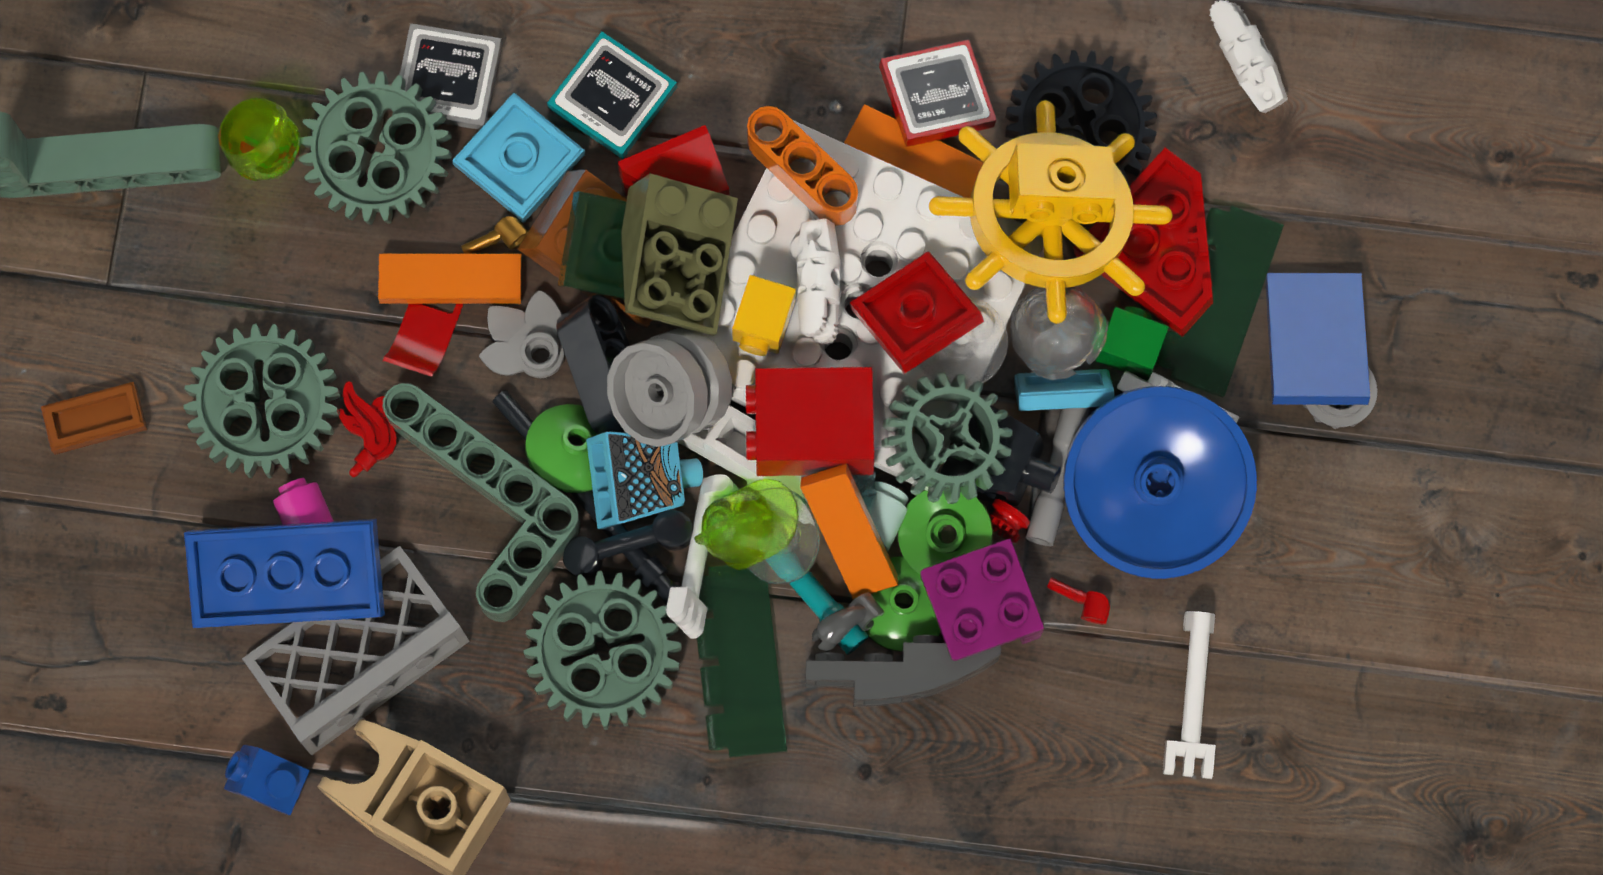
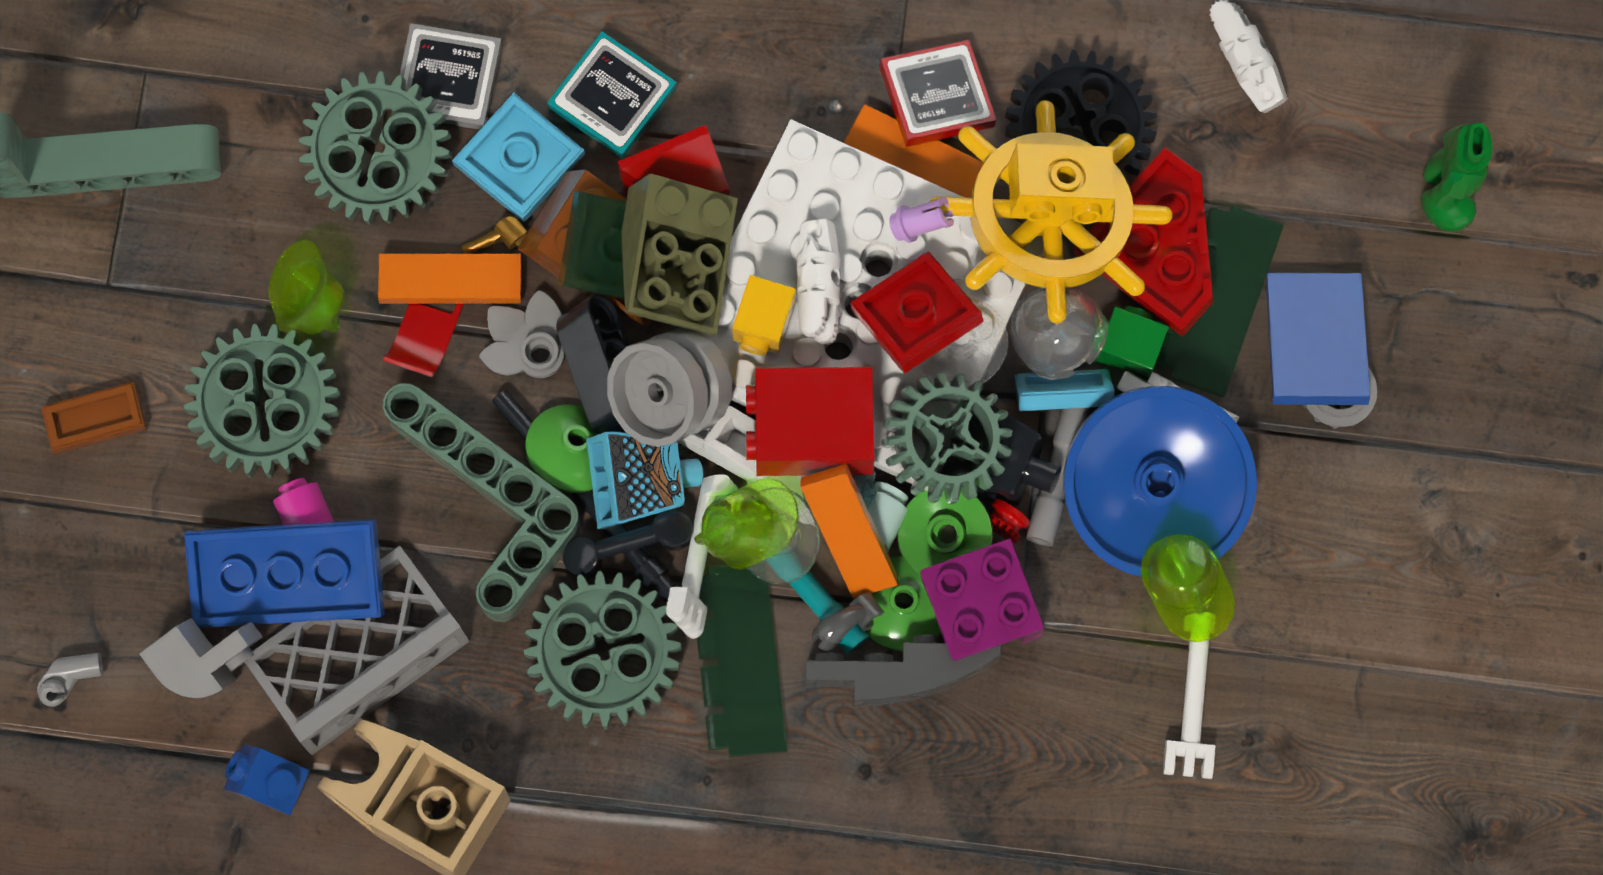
clear neon green helmet [218,98,301,181] -> none
red piece [339,381,397,477] -> none
orange beam [747,106,858,226] -> none
red hand [1047,577,1110,625] -> none
none -> light grey arm [37,652,103,707]
none -> light grey brick [139,618,263,698]
none -> clear neon green piece [269,240,345,335]
none -> lavender pin [889,197,954,243]
none -> clear neon green piece [1140,534,1235,642]
none -> green piece [1420,122,1493,232]

